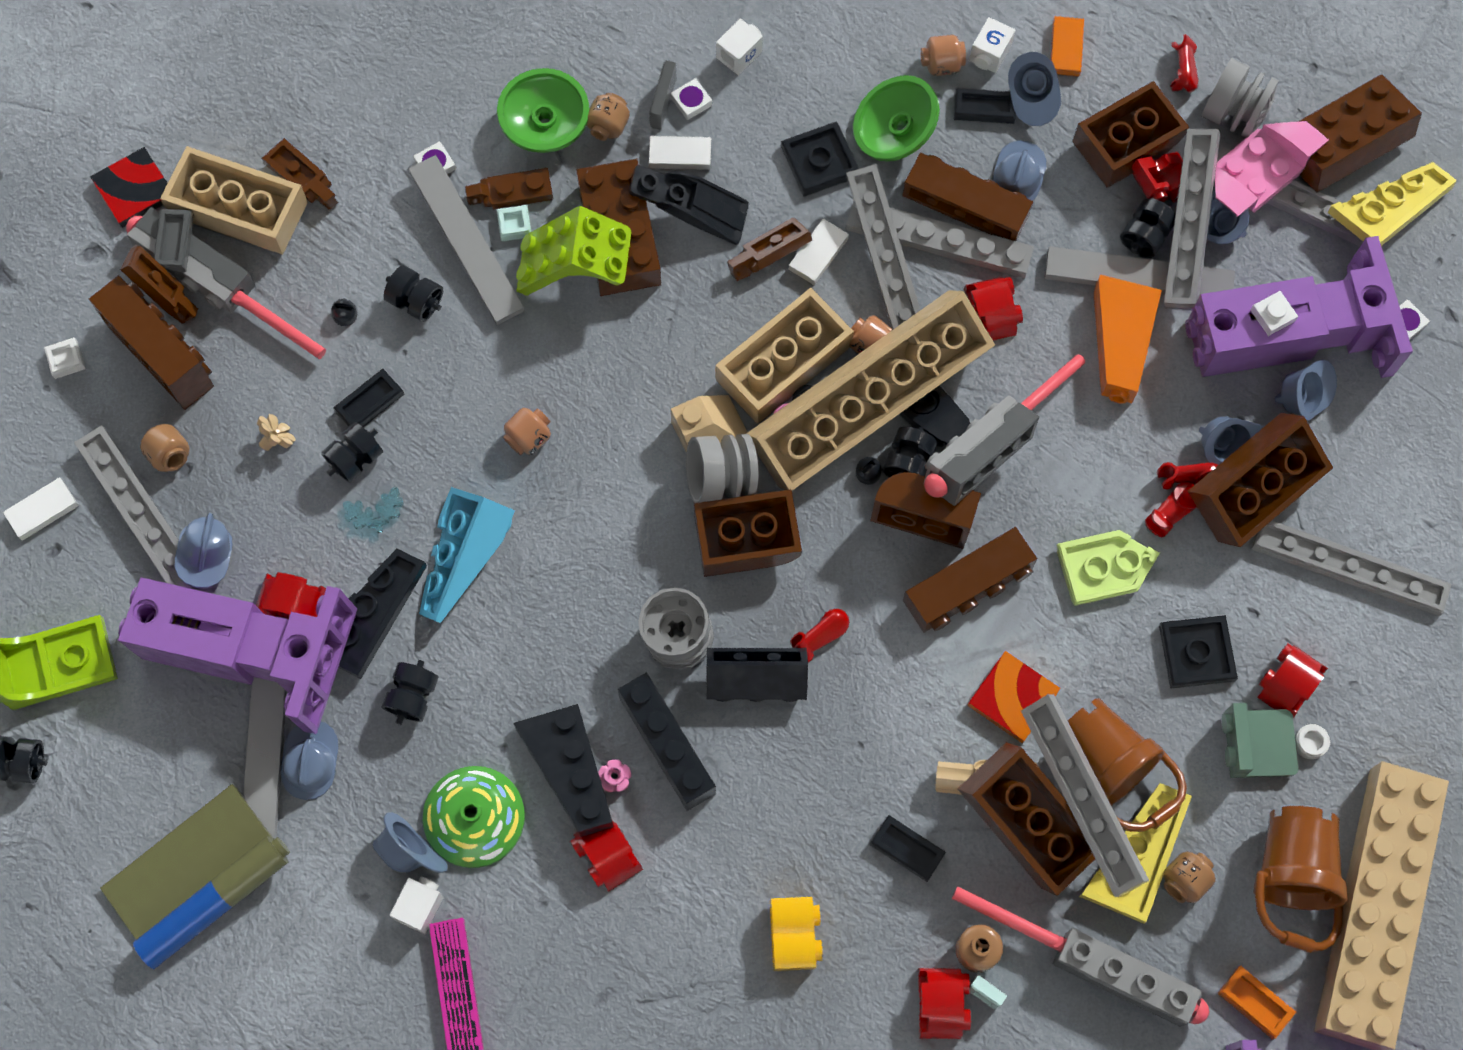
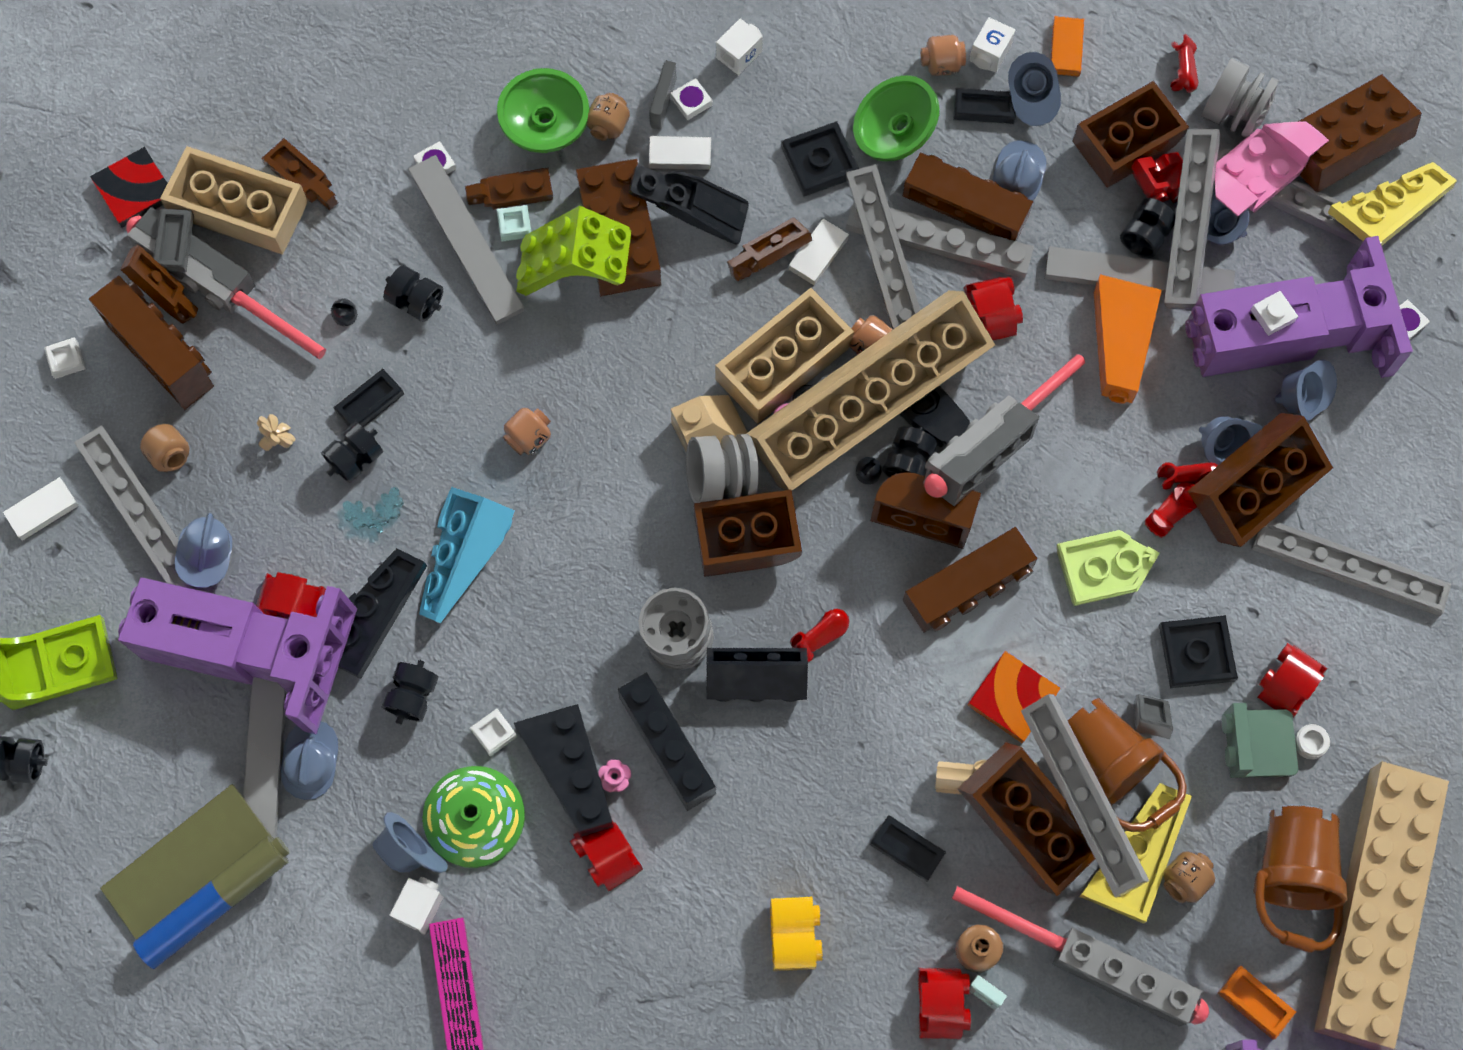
none -> white tile [470,709,517,756]
none -> dark grey tile [1134,694,1173,739]

